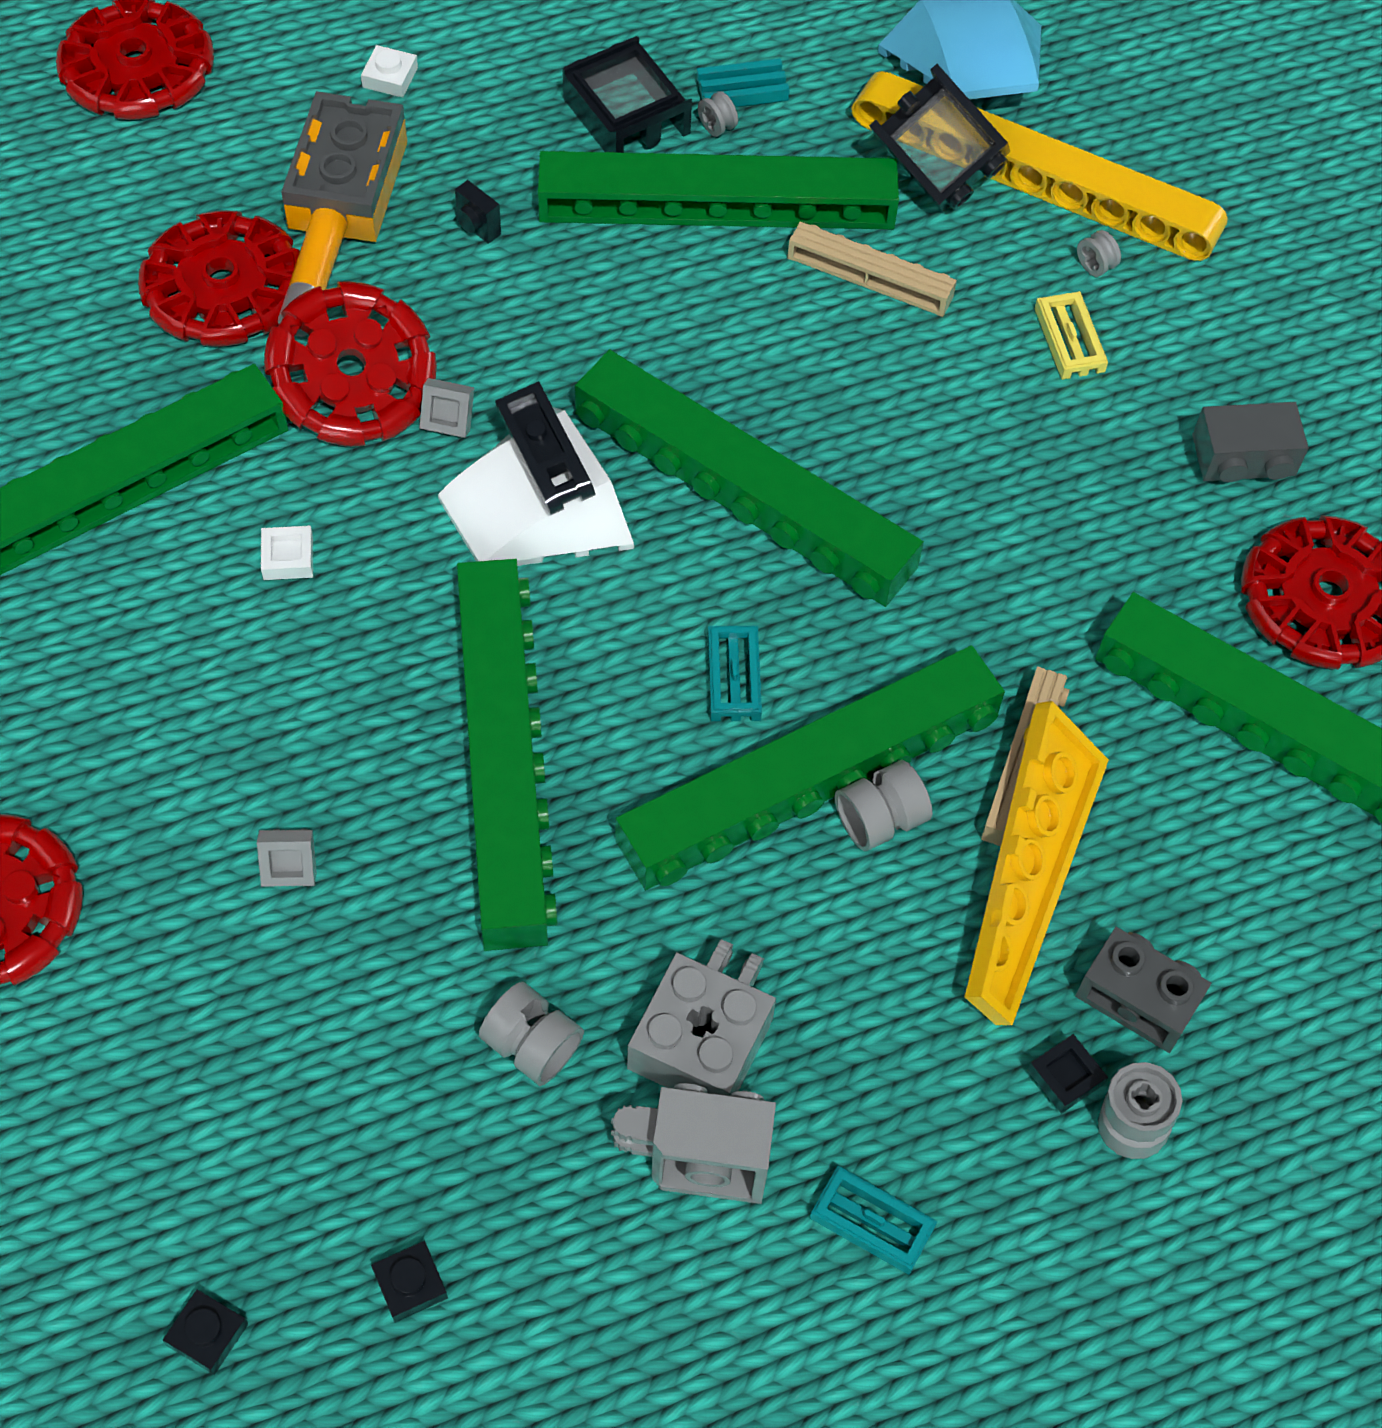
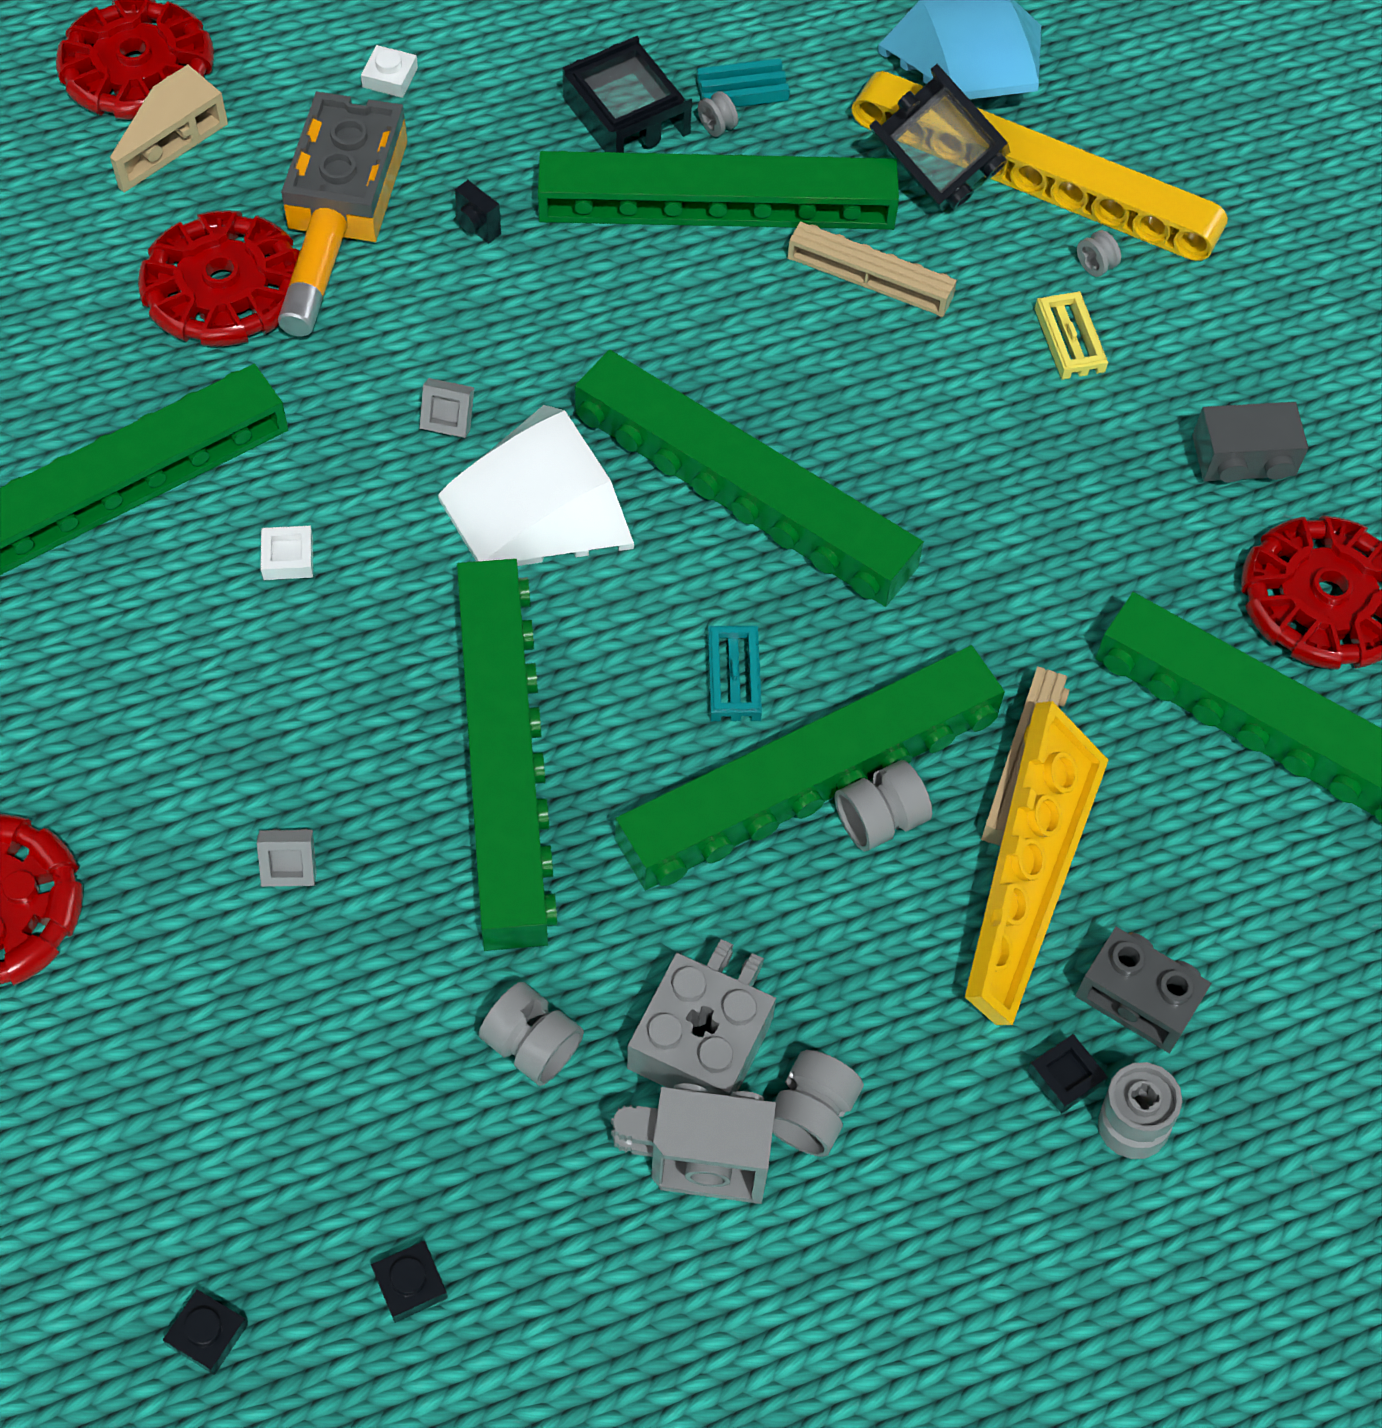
red plate [264,281,437,447] -> none
black plate [495,381,596,515] -> none
teal tile [810,1166,938,1275] -> none
none -> tan slope [110,64,228,193]
none -> light grey wheel [773,1050,864,1157]

